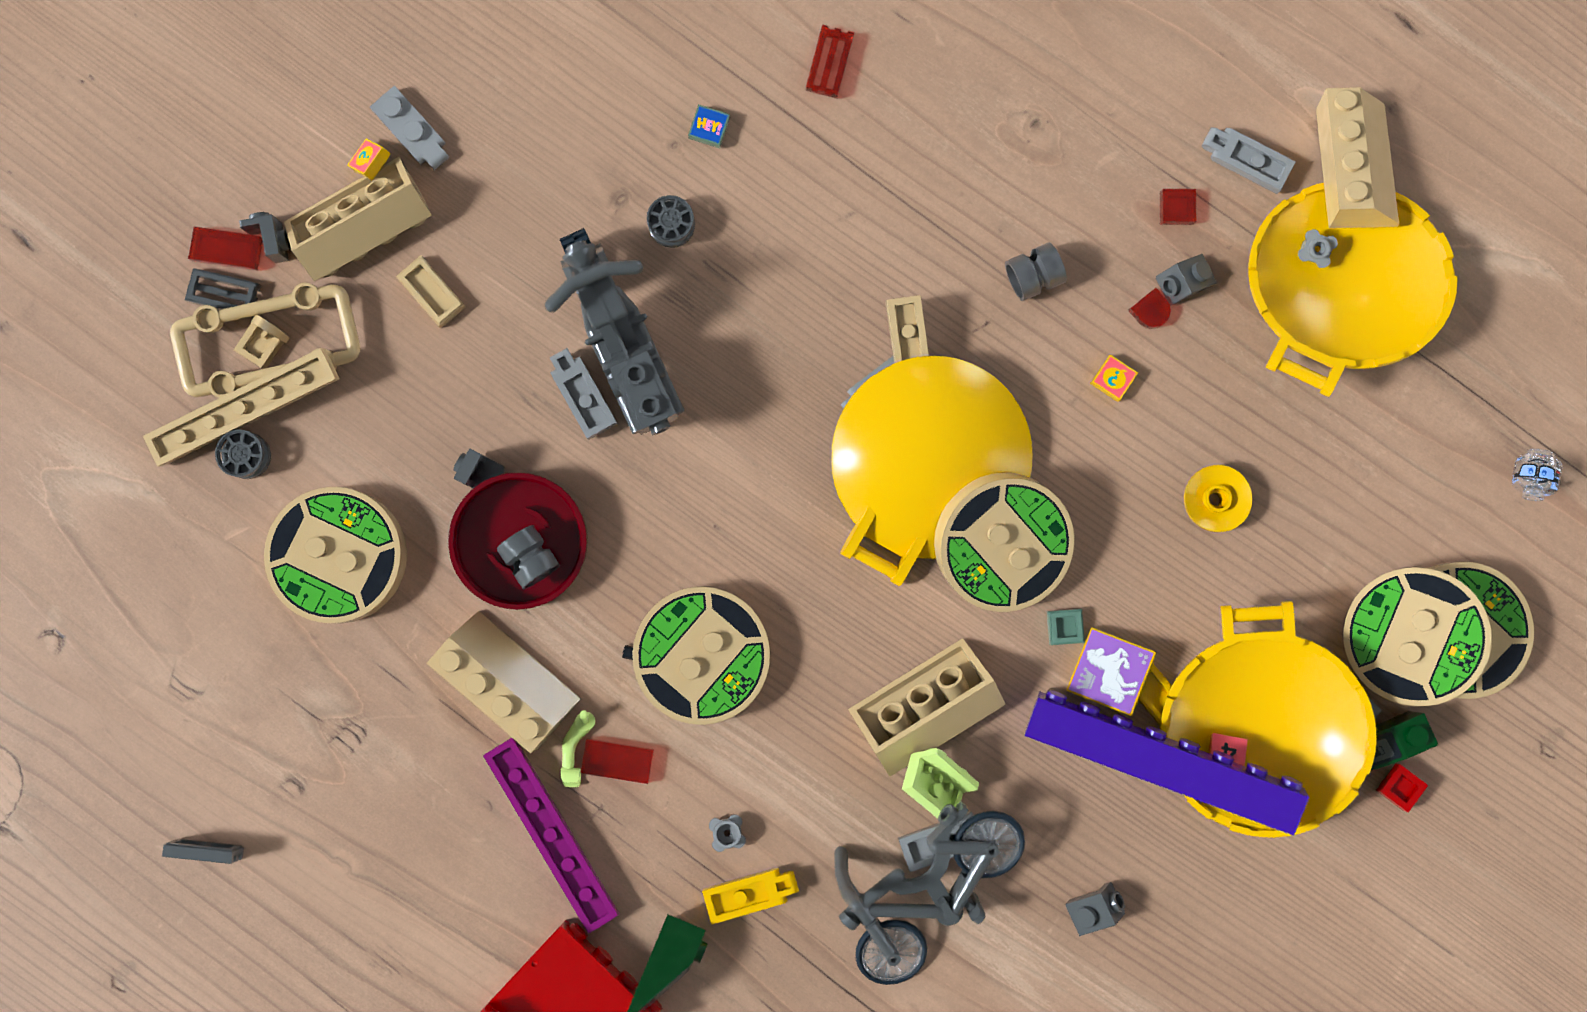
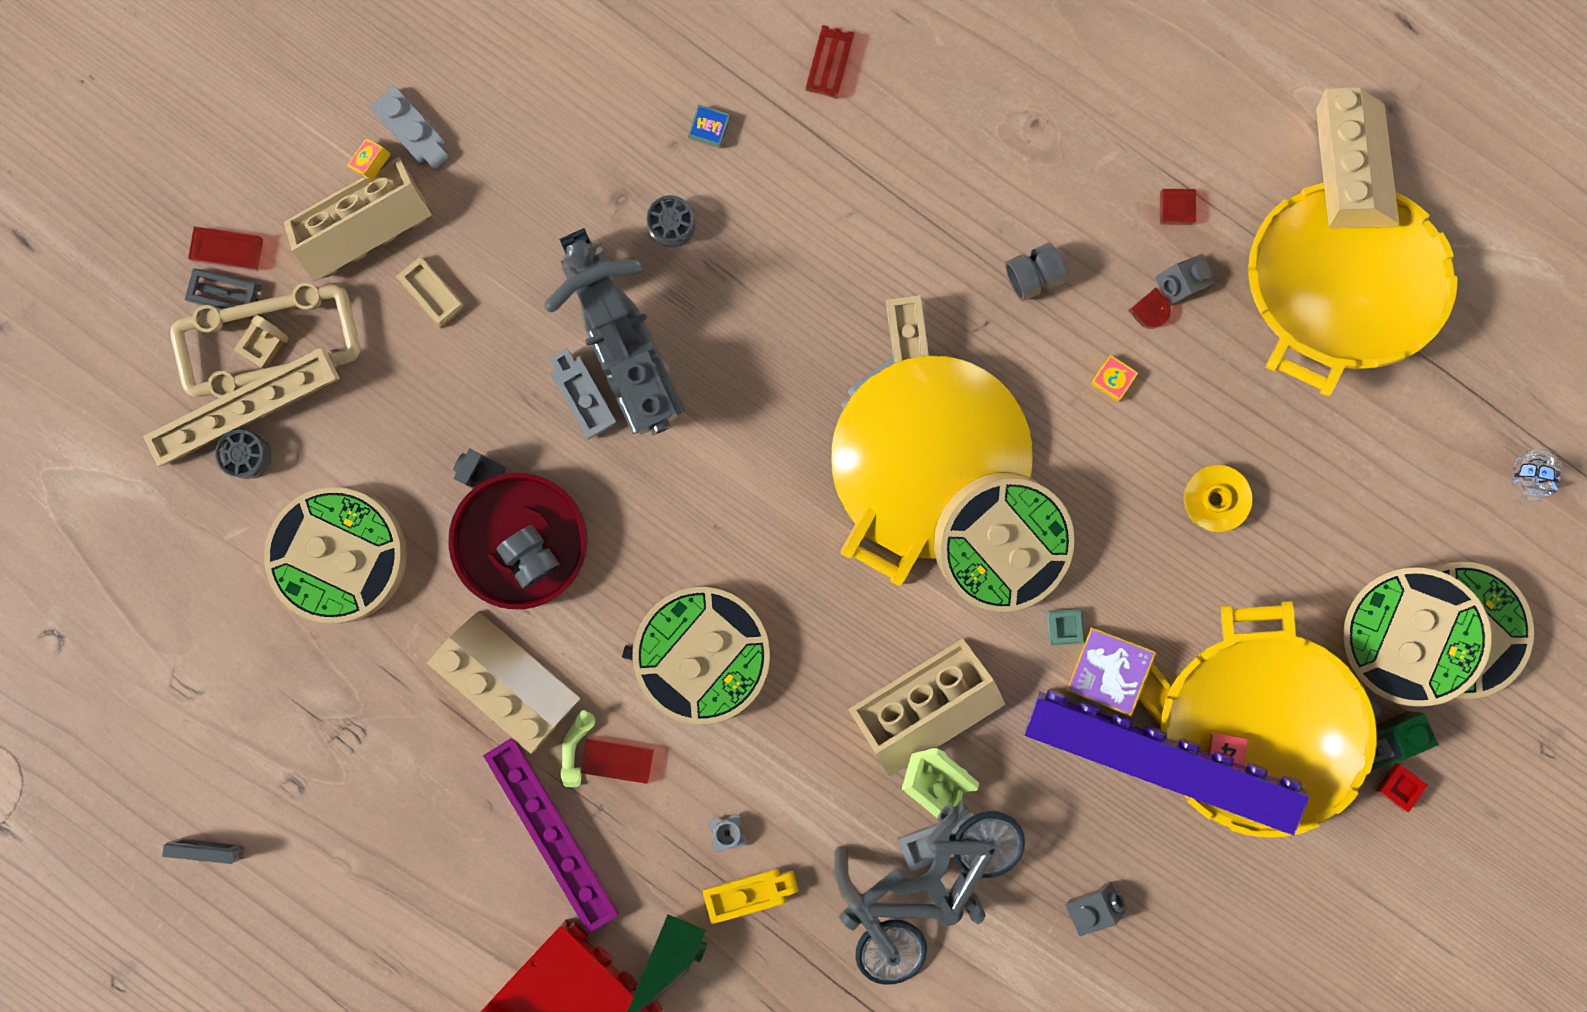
dark grey bracket [239,212,291,263] -> none
light grey hinge [1202,127,1296,194] -> none
light grey plate [1298,229,1338,268] -> none

